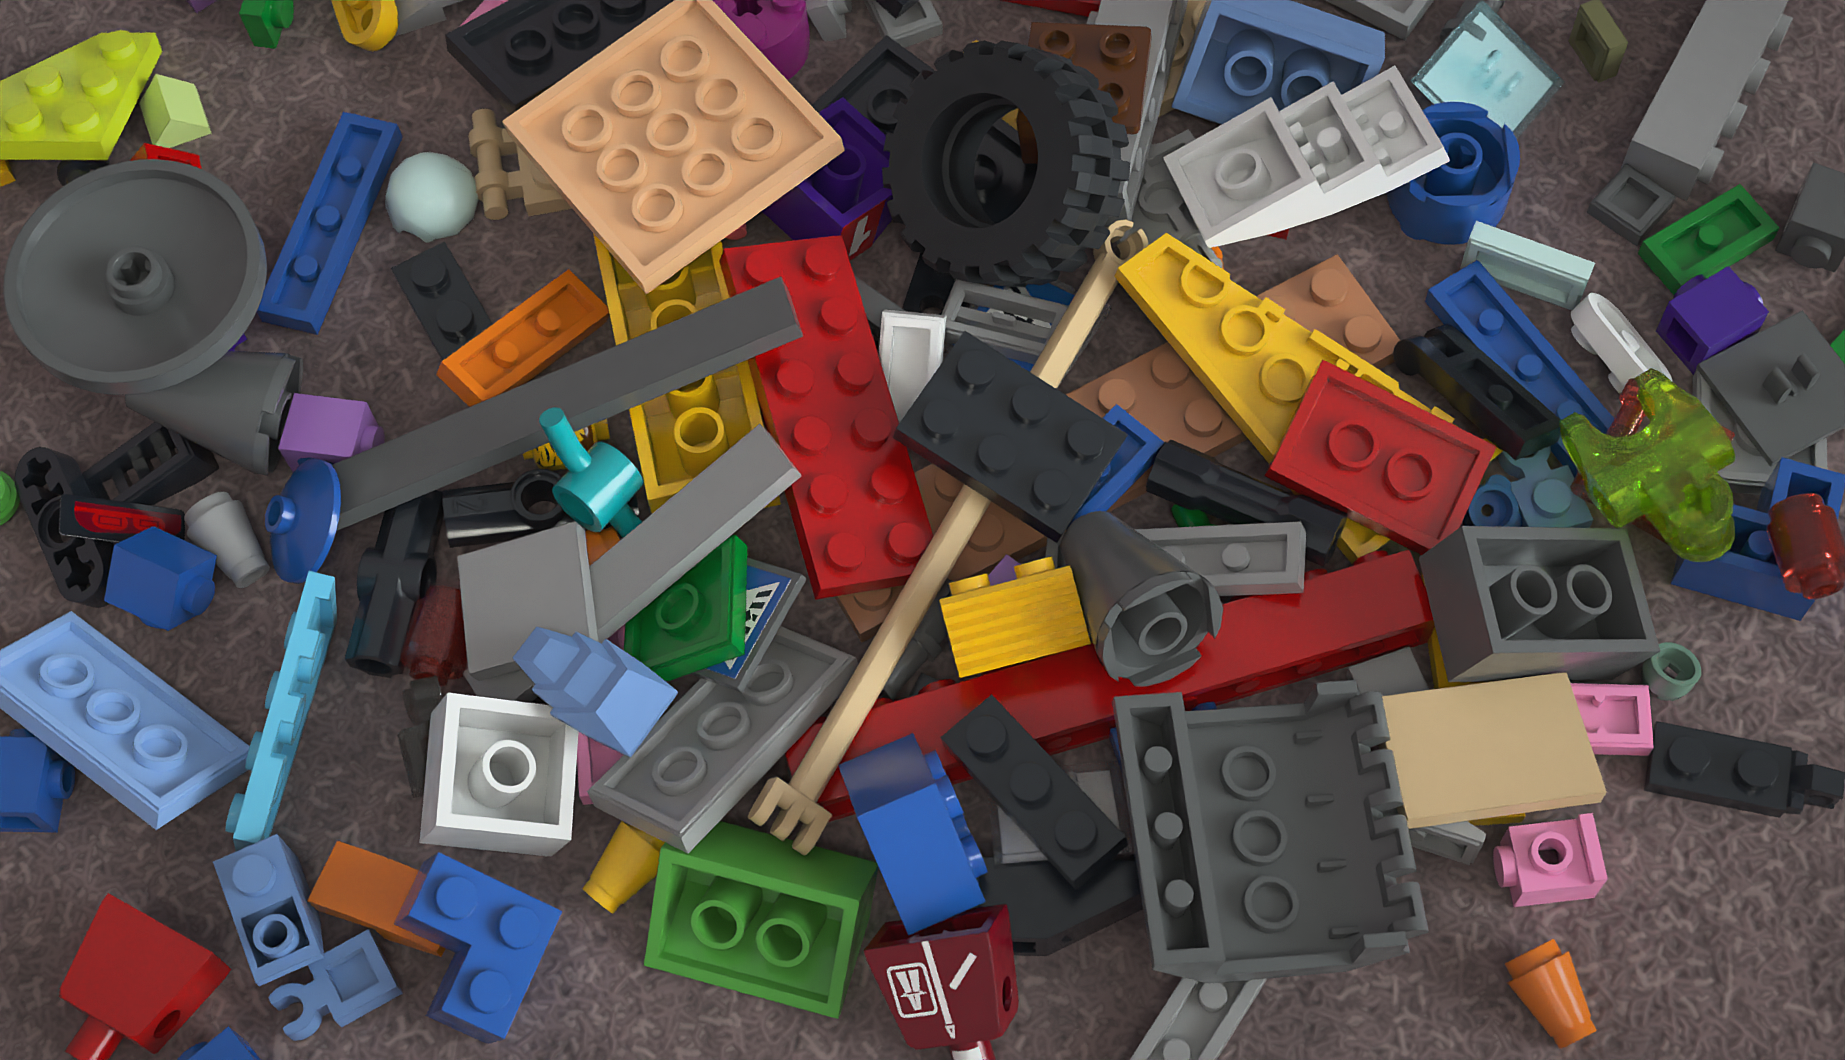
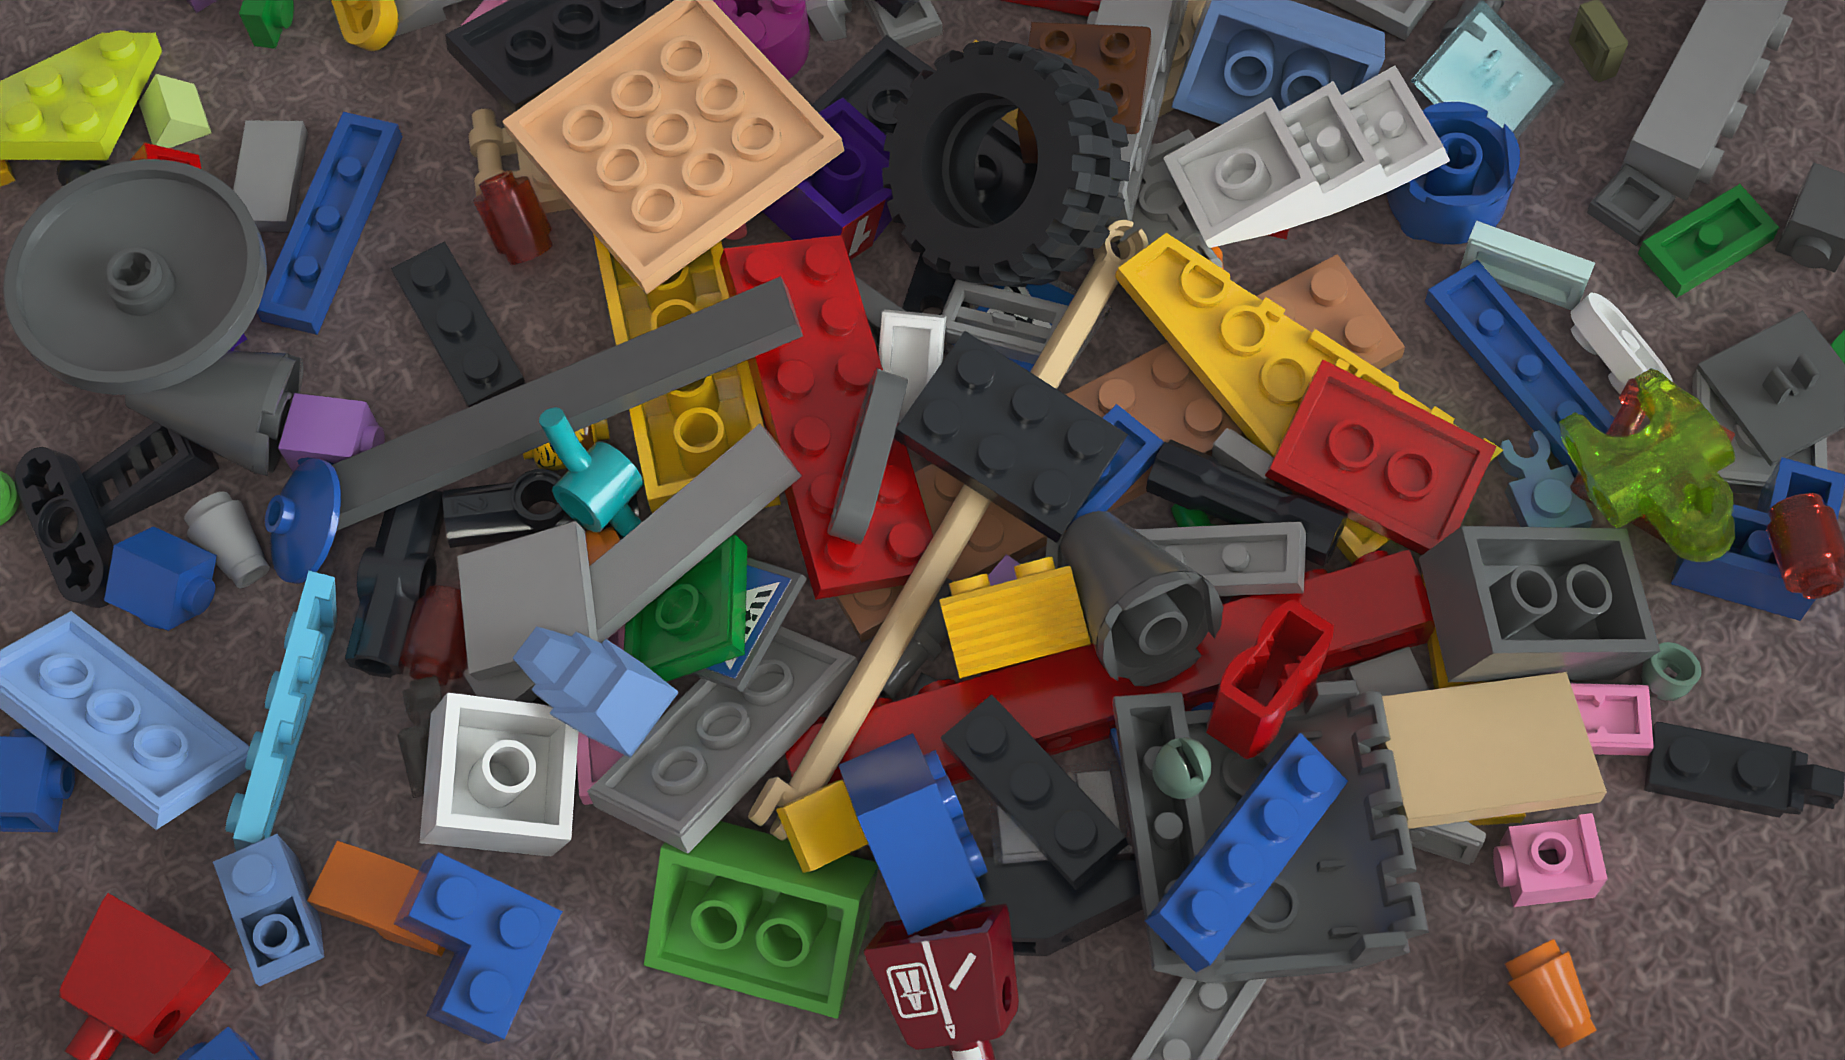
sticker [59,494,185,542] -> none
medium blue plate [268,929,403,1041] -> none
light aqua hair [385,152,478,243] -> none
orange plate [436,269,610,407] -> none
yellow cone [582,820,665,914] -> none
black plate [1393,324,1566,461] -> none
blue plate [1462,474,1523,527] -> none
dark purple brick [1656,266,1769,375] -> none
none -> light grey tile [233,120,308,232]
none -> clear red brick [473,170,553,265]
none -> yellow tile [776,780,868,873]
none -> dark grey beam [827,368,908,545]
none -> blue plate [1145,732,1348,973]
none -> sand green hinge [1152,737,1212,799]
none -> red brick [1206,600,1334,759]
none -> light grey tile [1212,428,1275,486]

